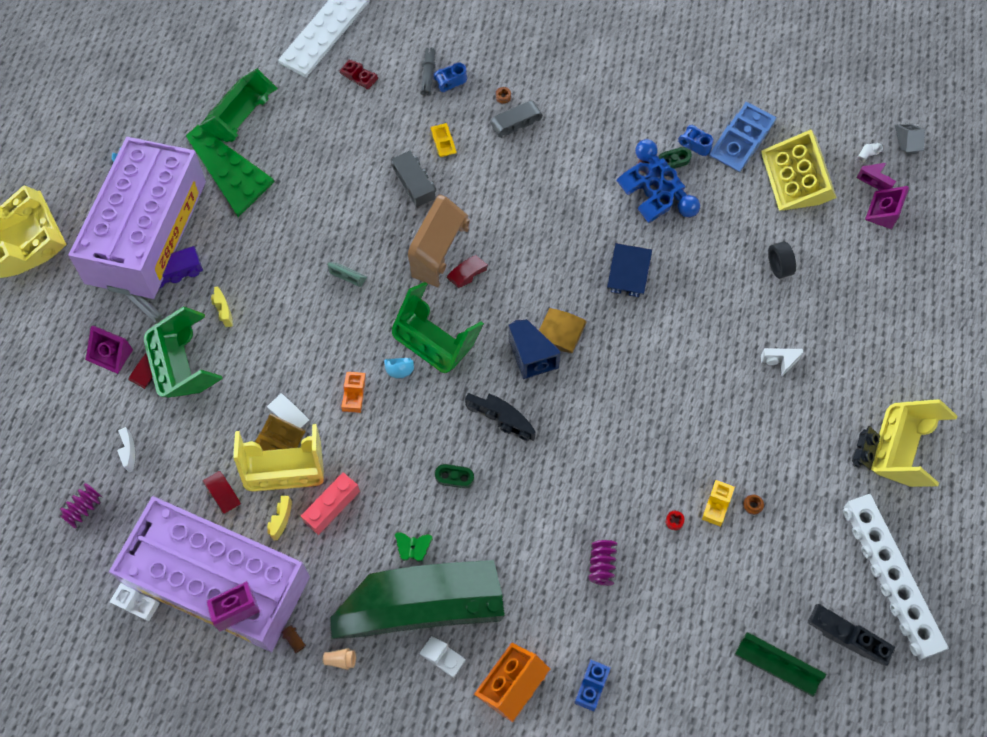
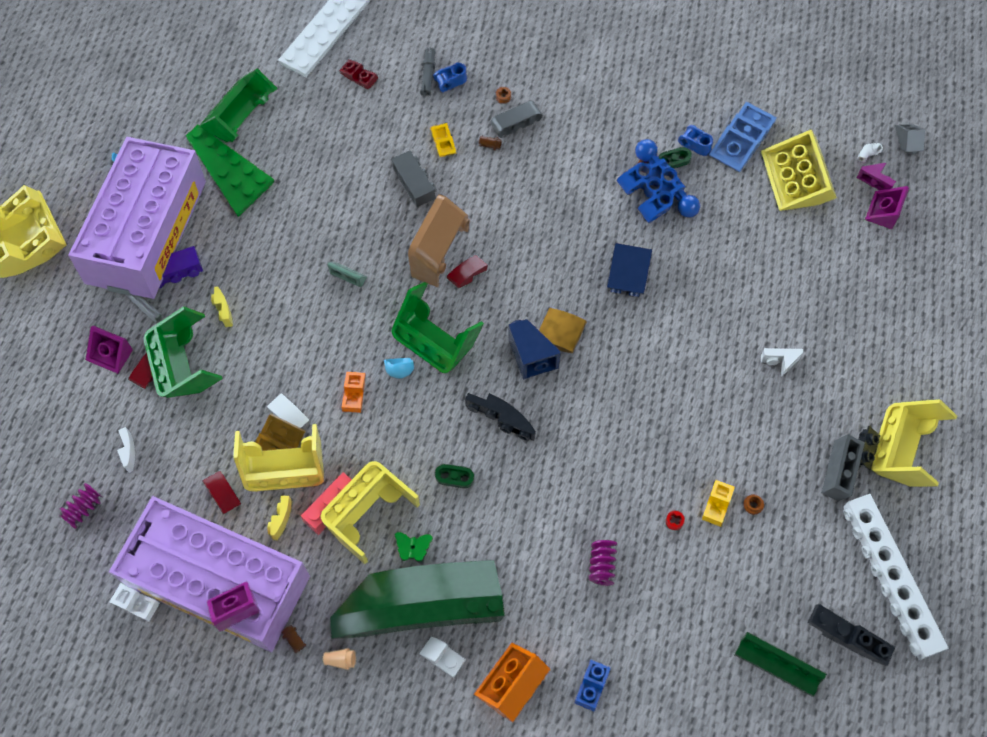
black tyre [768,241,796,279] -> none
none -> light yellow windscreen [321,461,420,564]
none -> reddish brown pin [479,135,502,151]
none -> dark grey brick [821,434,865,501]

